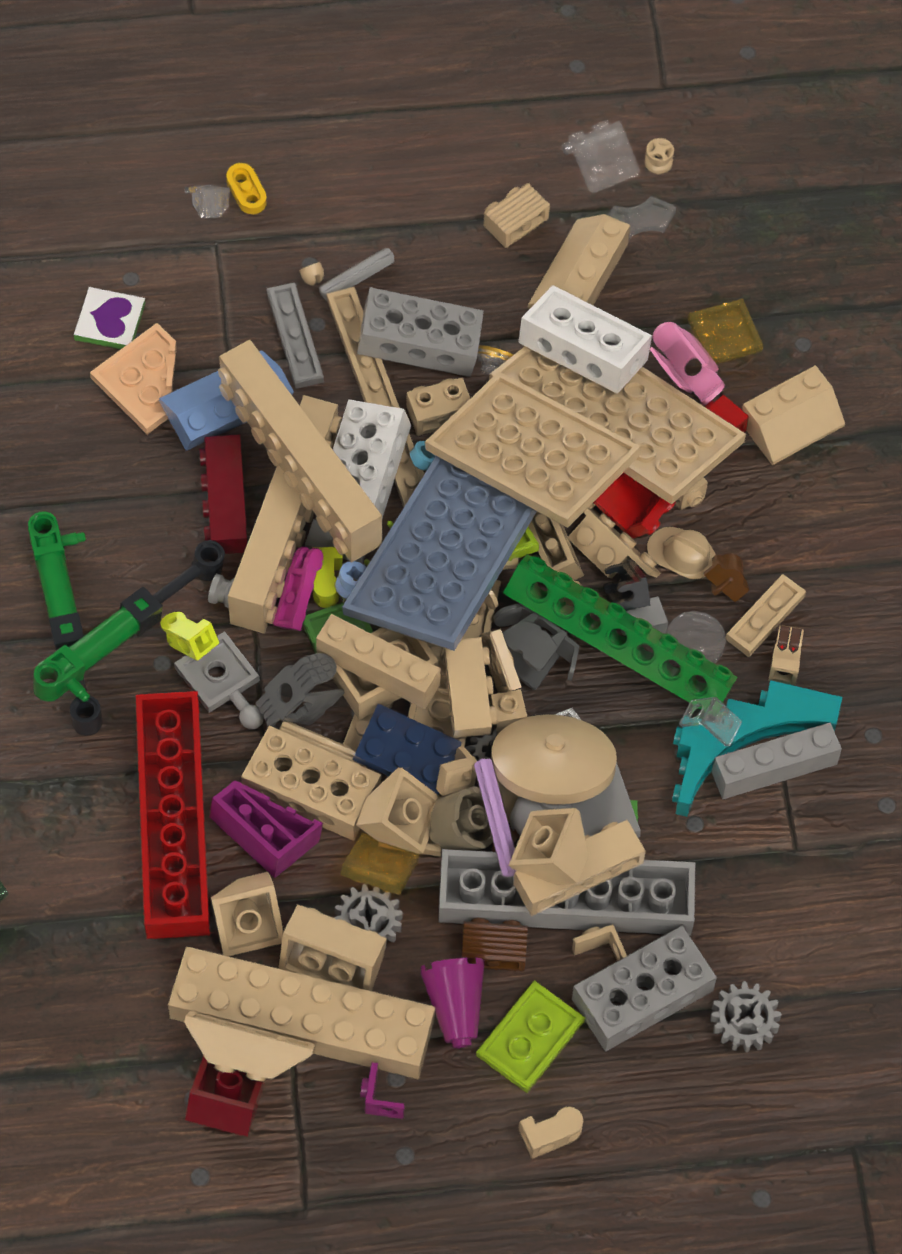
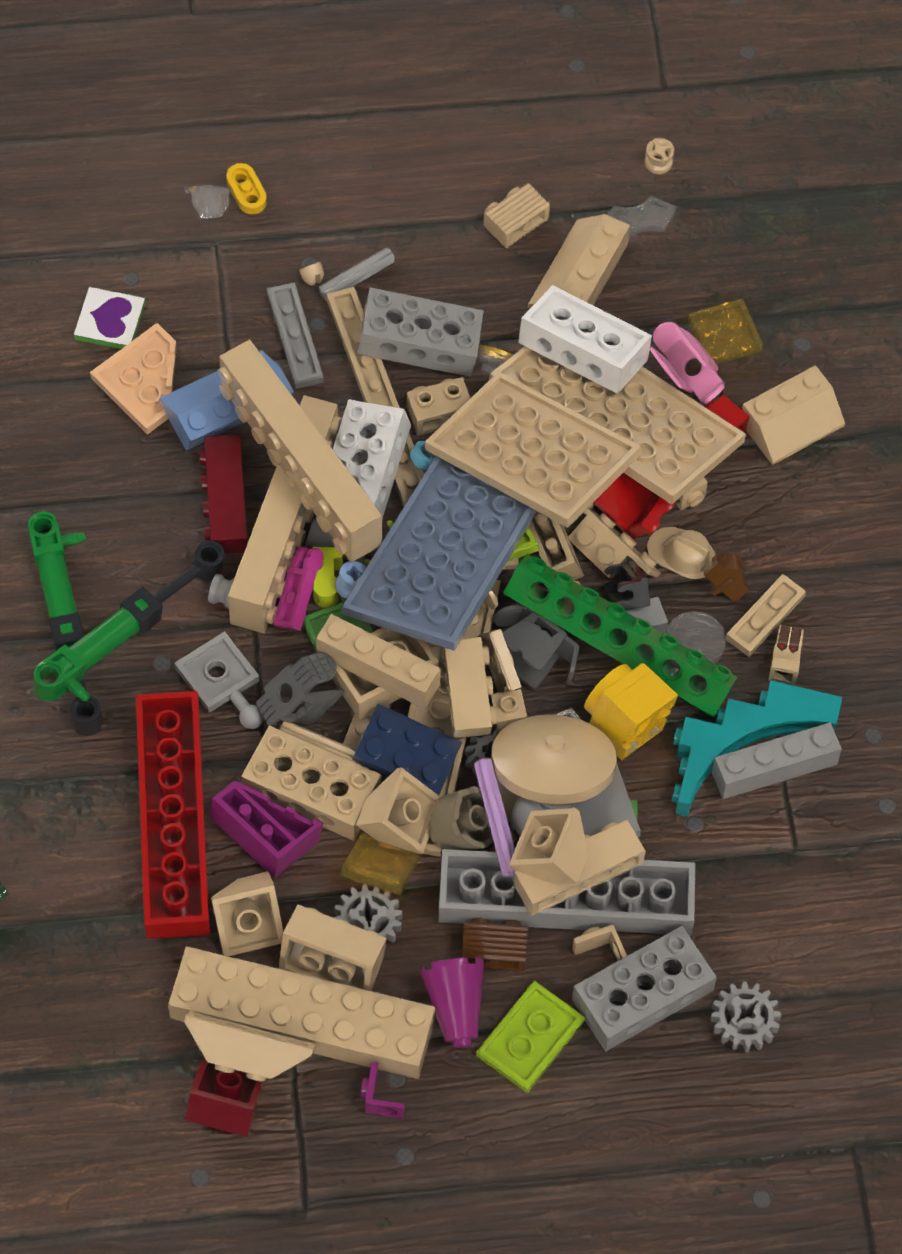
neon yellow leg [160,612,220,661] -> none
tan bracket [436,746,477,796] -> none
tan leg [519,1107,583,1159] -> none
clear bracket [561,120,640,193] -> none
clear bracket [679,697,742,746] -> none
none -> yellow piece [584,663,678,760]

